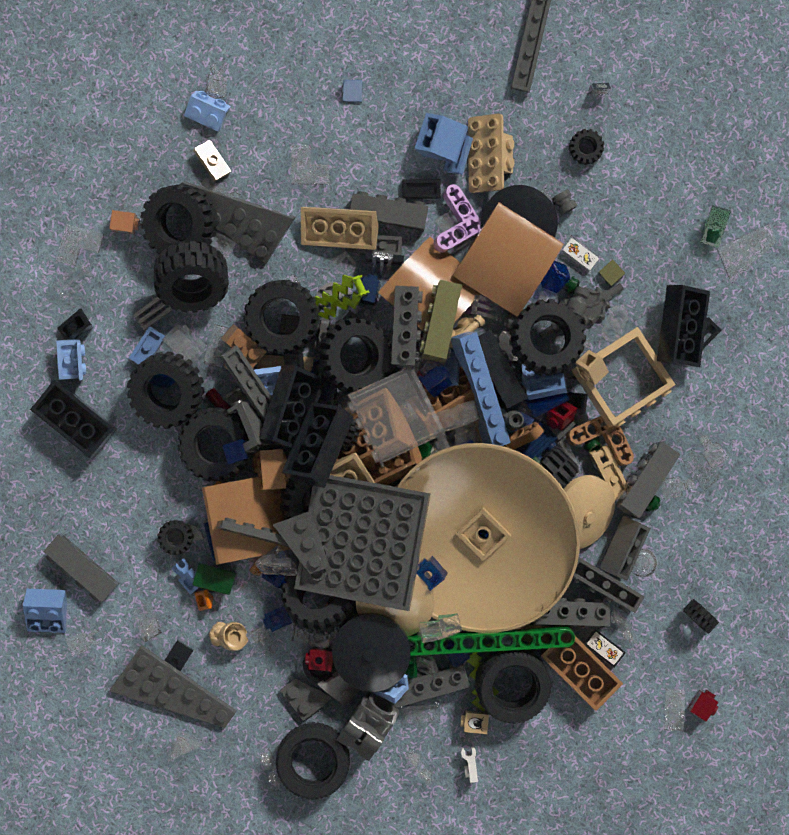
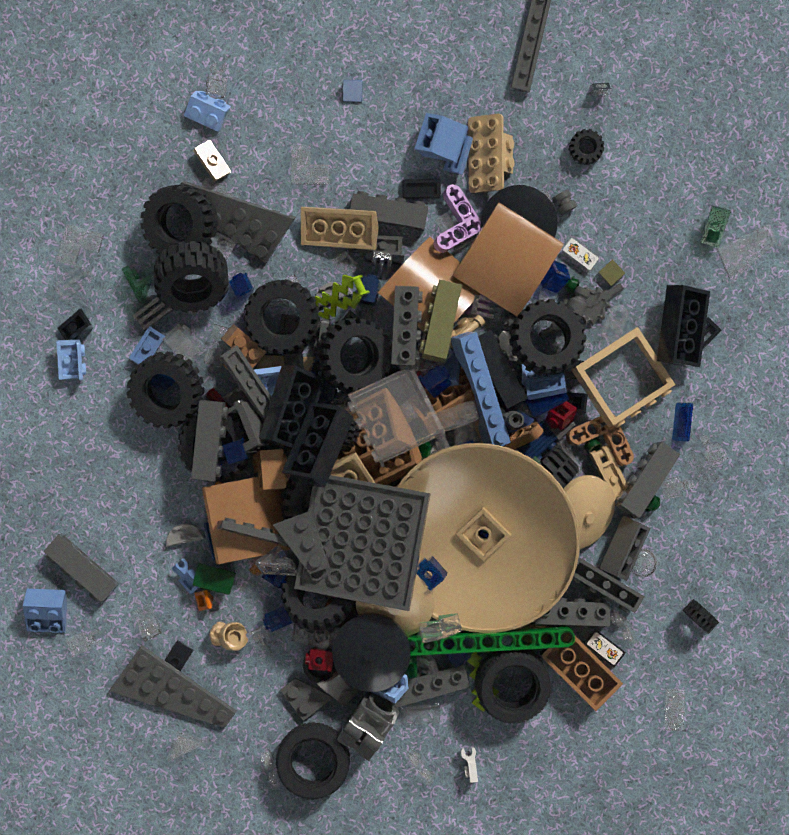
black brick [30,380,117,459] -> none
nougat brick [109,210,140,235] -> none
black tyre [157,520,194,555] -> none
tan brick [460,710,489,734] -> none
tan brick [575,350,609,385] -> none
dark red brick [687,690,719,722] -> none
none -> clear green slope [122,265,153,304]
none -> dark grey brick [191,400,228,481]
none -> clear blue brick [229,273,255,298]
none -> clear blue slope [672,403,693,442]

